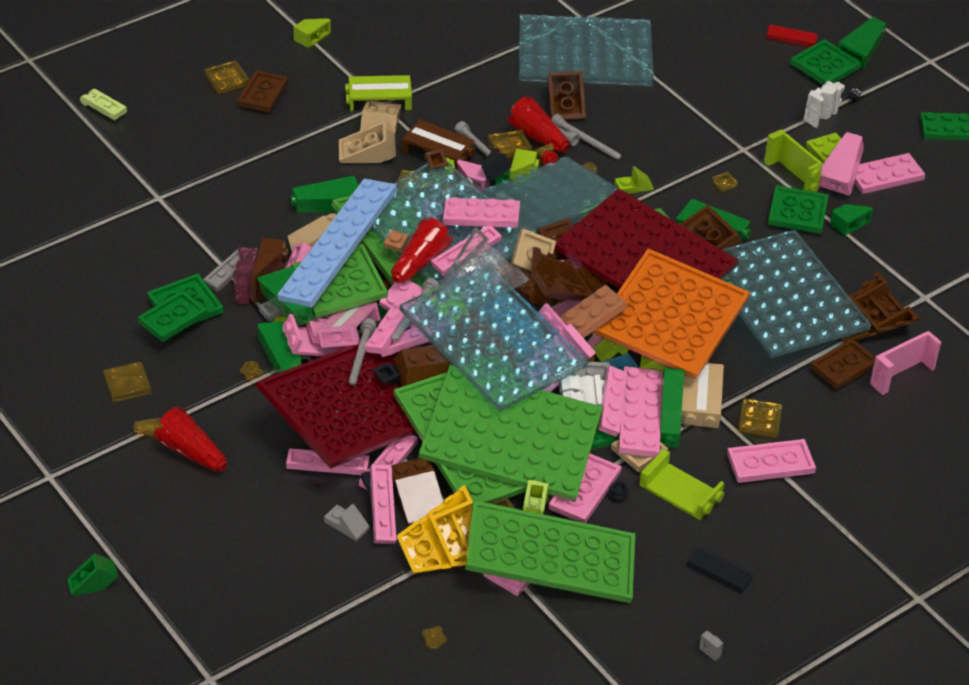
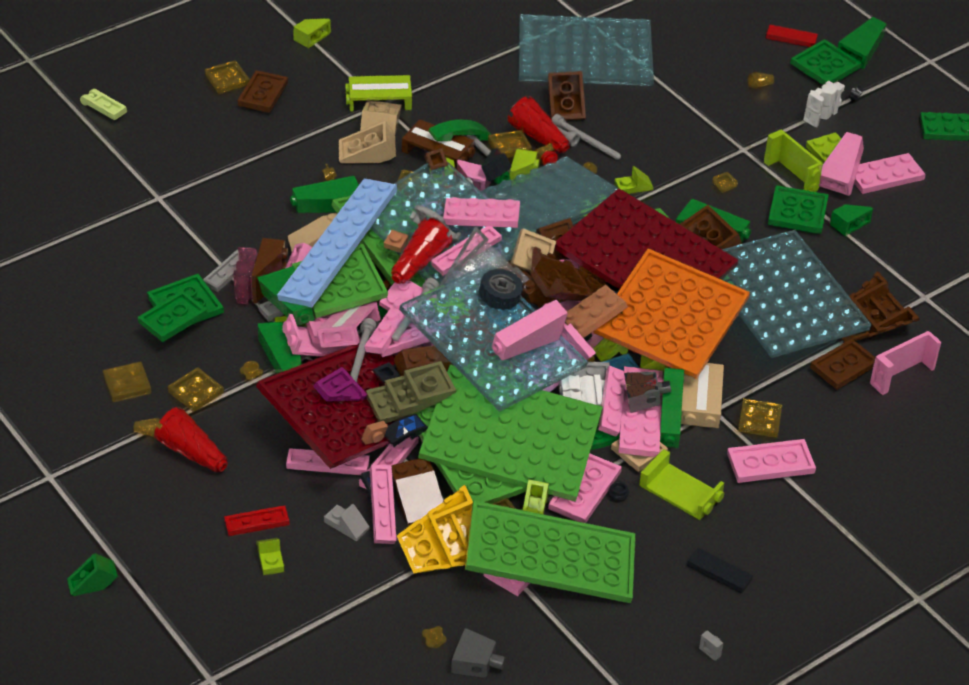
none -> clear yellow plate [168,367,224,412]
none -> red tile [224,505,290,536]
none -> lime slope [256,538,284,575]
none -> magenta wing [313,367,367,401]
none -> clear yellow plate [322,164,337,181]
none -> nougat plate [362,421,388,445]
none -> olive slope [366,361,456,423]
none -> black slope [384,414,428,447]
none -> light grey piece [409,205,461,242]
none -> green slope [428,119,494,141]
none -> dark grey torso [451,628,506,678]
none -> black wheel [479,269,523,310]
none -> bright pink slope [491,300,568,361]
none -> torso [624,372,671,413]
none -> clear yellow cone [748,72,774,89]

